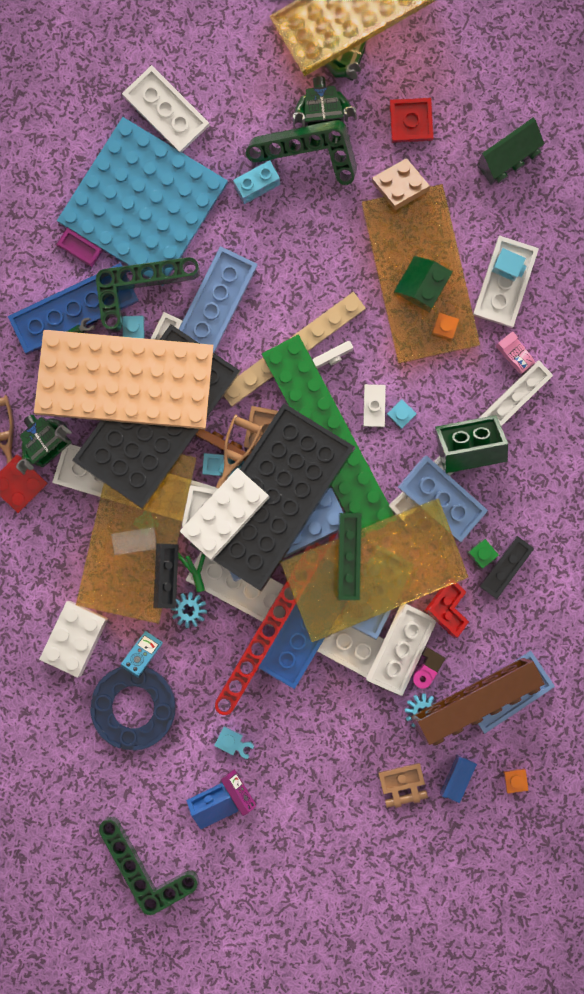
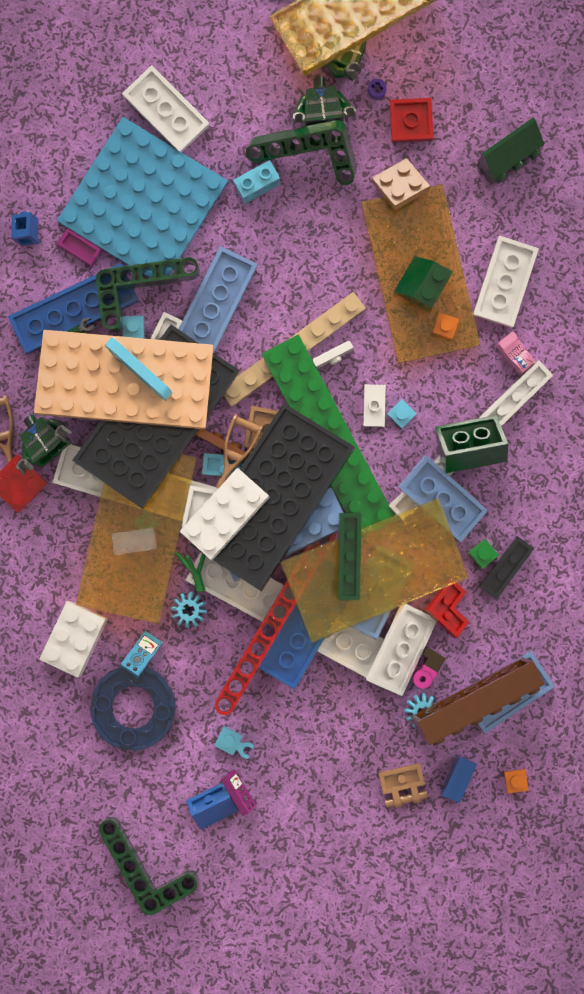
black plate [153,543,179,609] -> none
medium azure brick [491,248,527,281] -> none
none -> blue brick [11,211,40,246]
none -> medium azure beam [104,337,173,401]
none -> dark purple bush [368,79,386,100]

